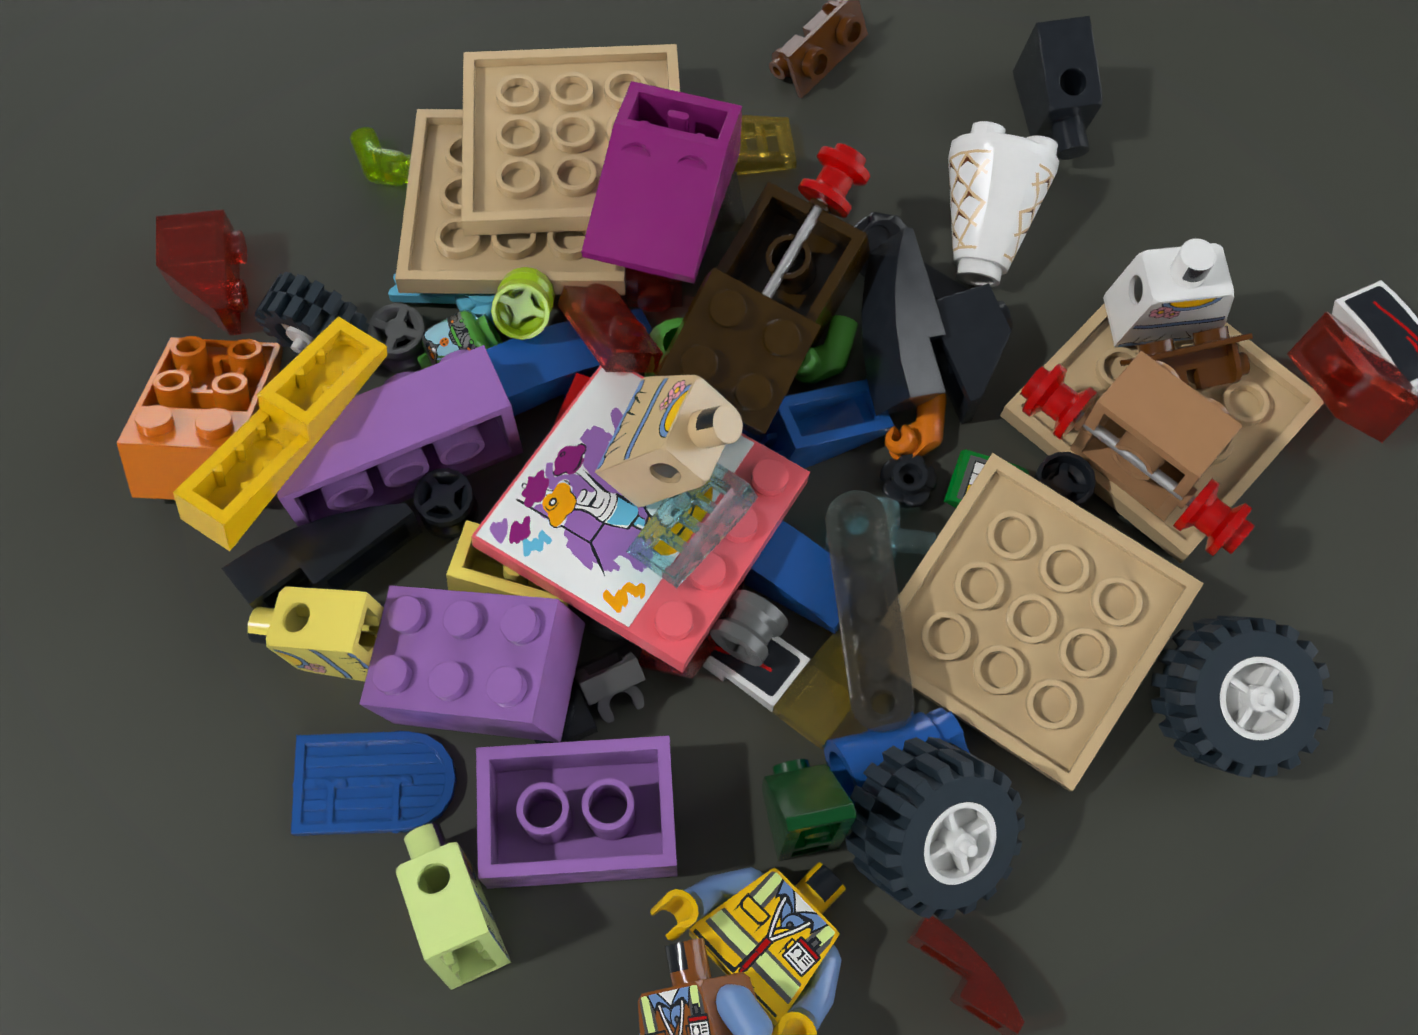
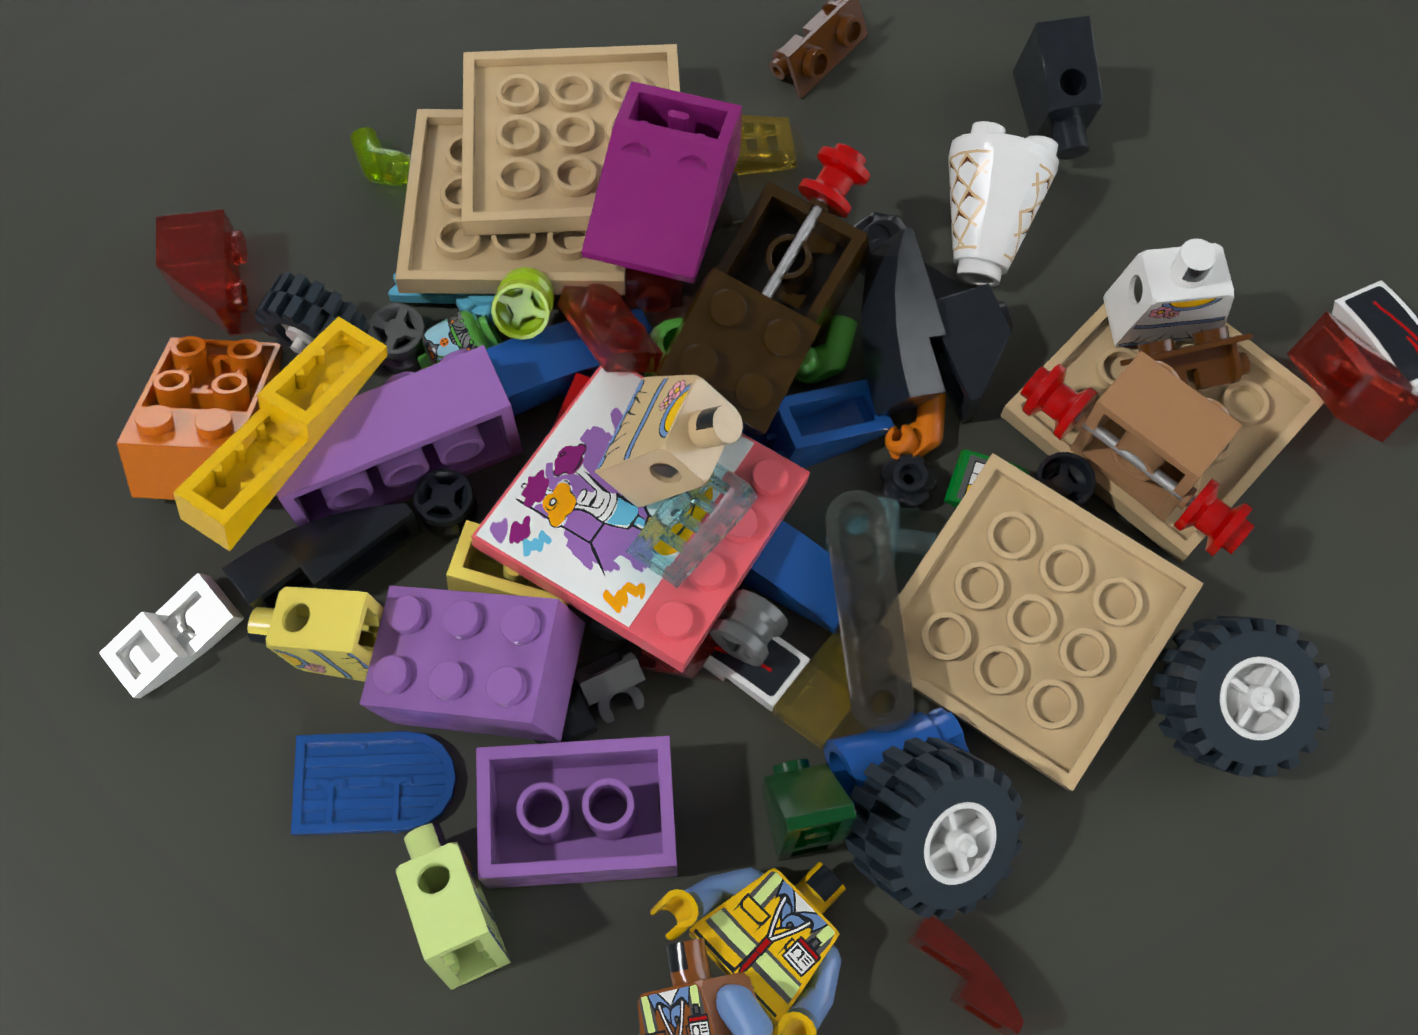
none -> white slope [99,573,244,698]

